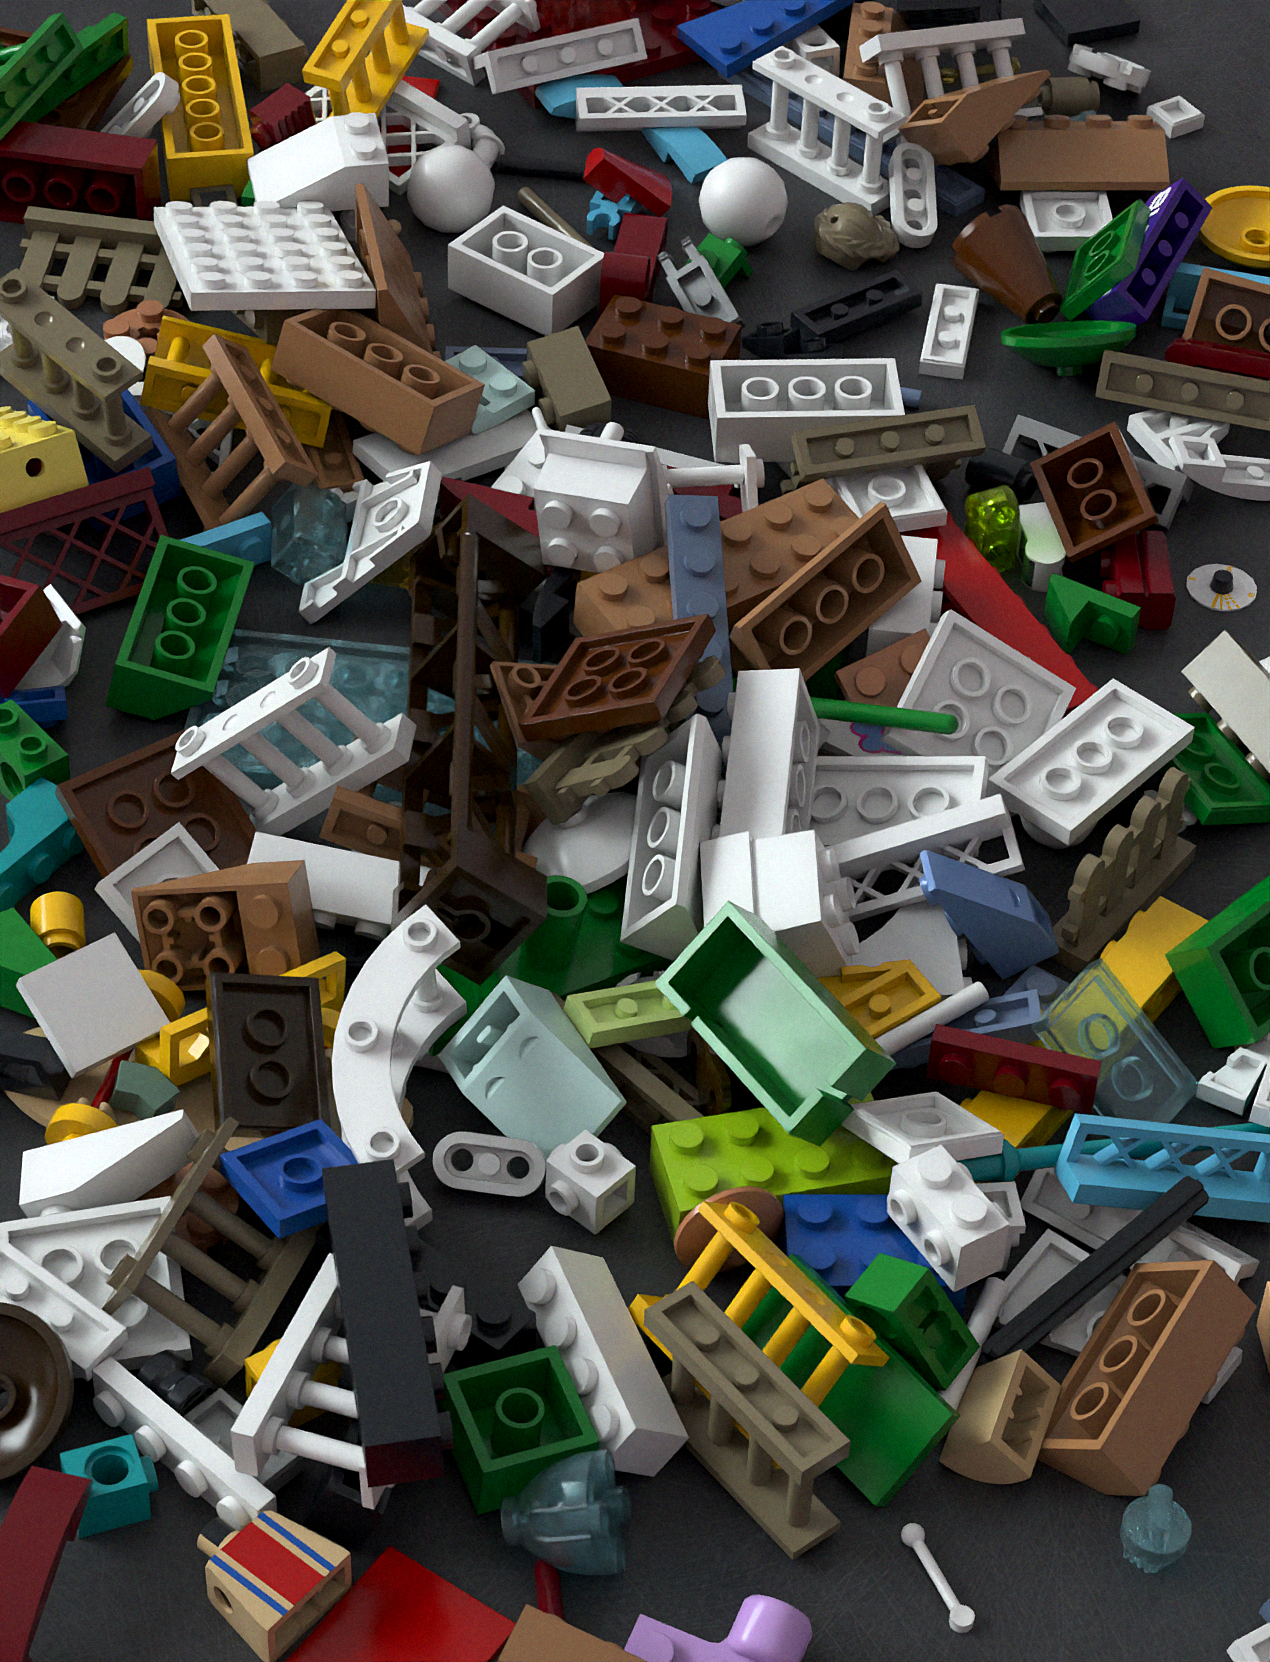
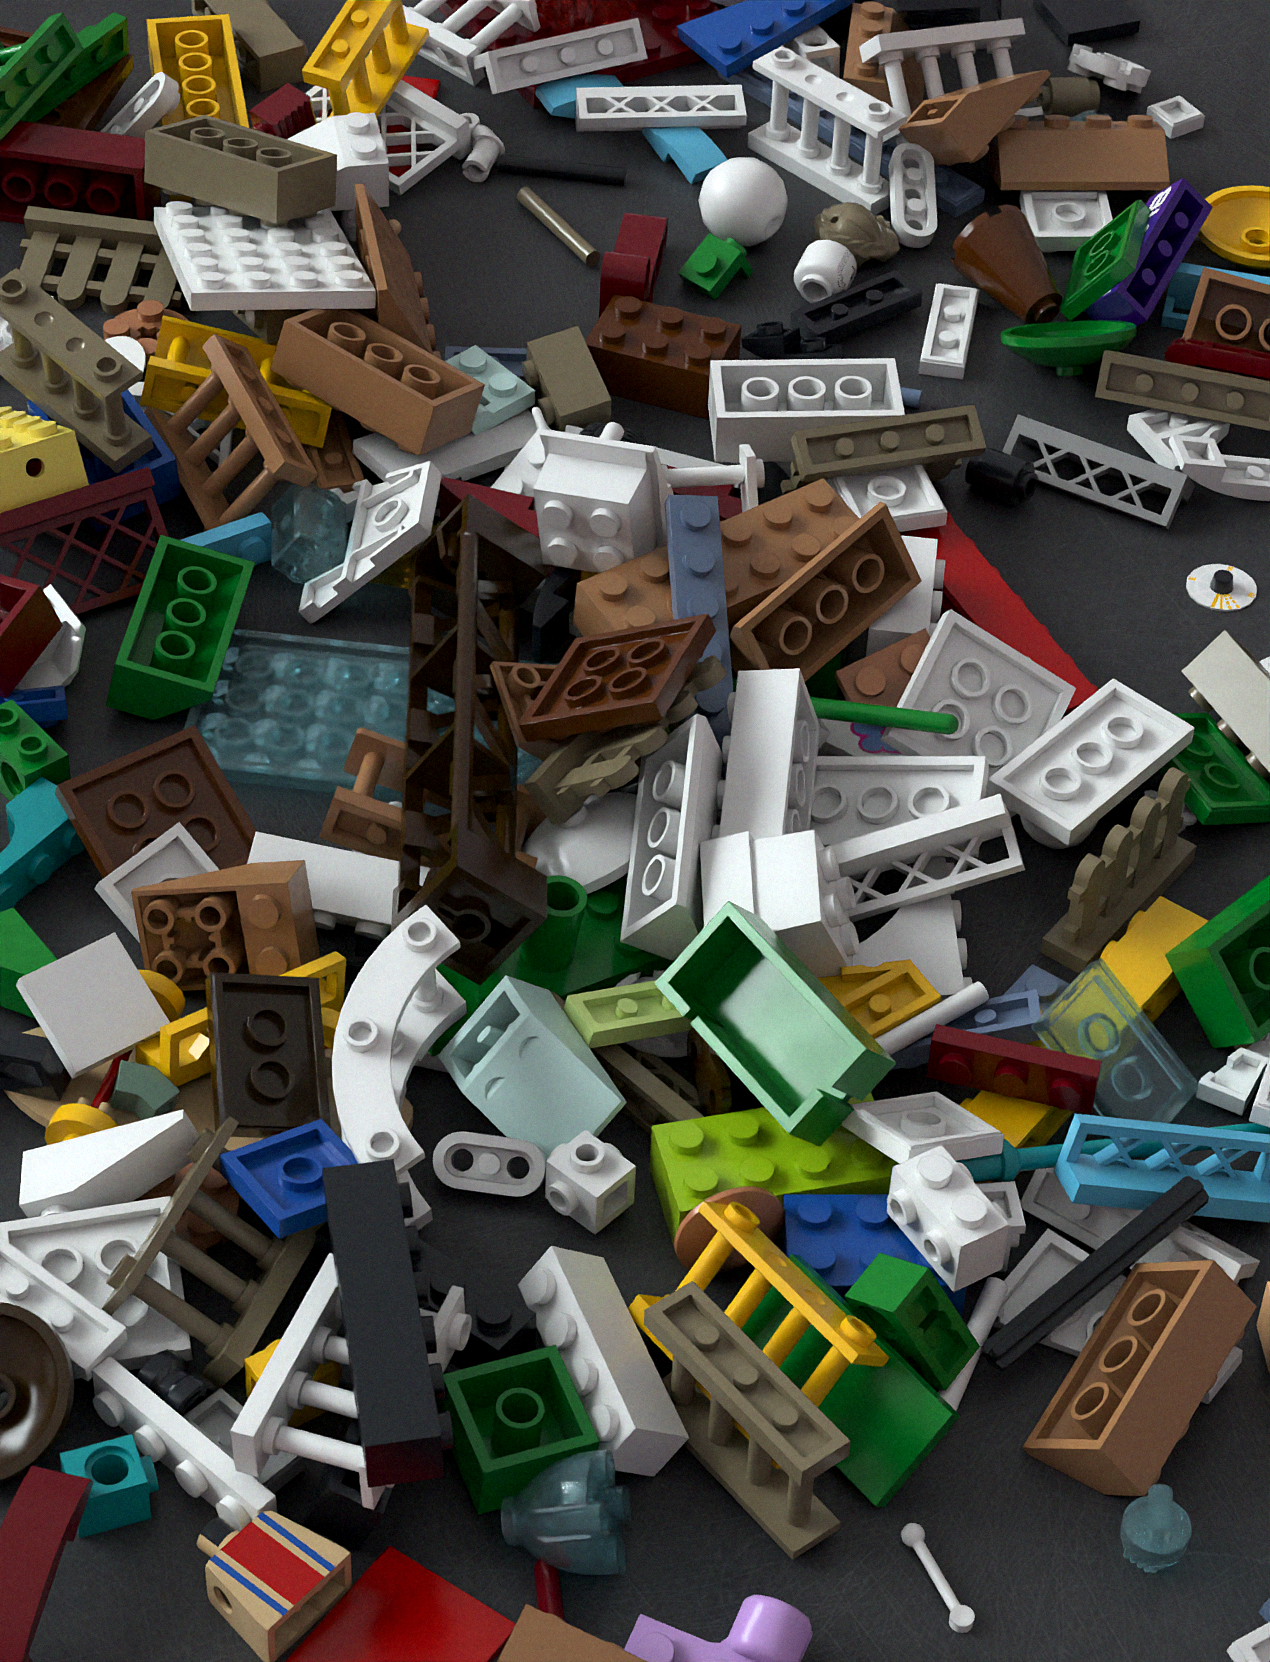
yellow brick [30,891,86,959] -> none
white fence [171,647,417,836] -> none
white piece [407,145,495,233] -> none
white brick [448,205,604,336] -> none
red slope [583,148,672,217] -> none
medium azure plate [587,190,642,240] -> none
flat silver hinge [657,236,746,329] -> none
medium blue slope [919,850,1059,980] -> none
clear yellow hinge [939,57,1021,83] -> none
tan brick [939,1349,1061,1484] -> none
clear neon green leg [964,485,1020,572] -> none
white leg [997,502,1066,592] -> none
reddish brown slope [1030,421,1159,563] -> none
green slope [1044,573,1141,655] -> none
dark red brick [1097,531,1176,630] -> none
none -> dark tan brick [144,115,337,227]
none -> white head [794,240,857,303]

